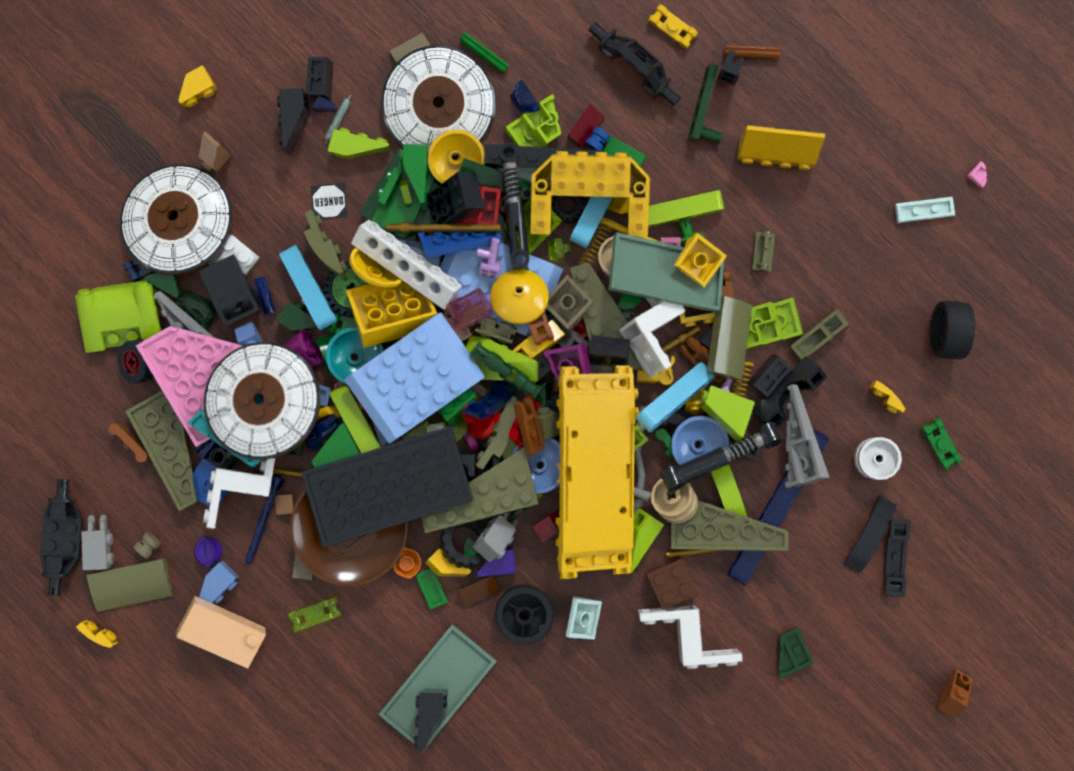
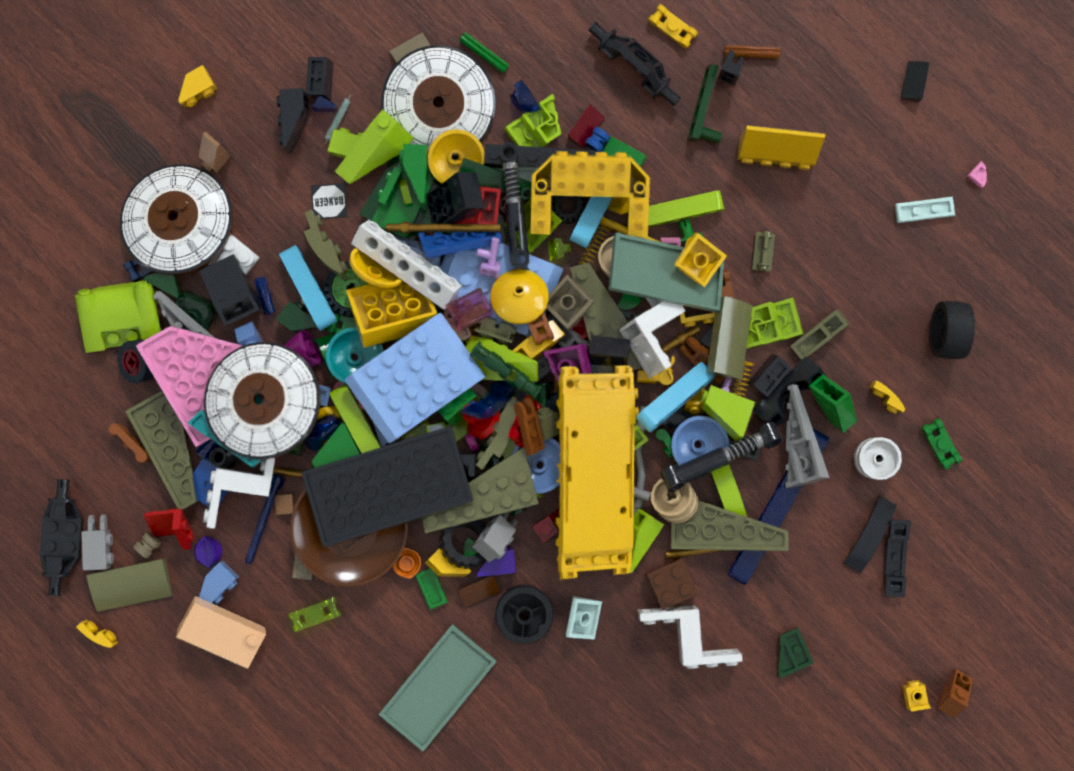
black slope [414,689,448,753] -> none
none -> red bracket [144,509,194,550]
none -> lime wedge [335,110,414,184]
none -> green slope [809,374,857,433]
none -> black slope [901,61,930,102]
none -> yellow brick [902,680,930,712]

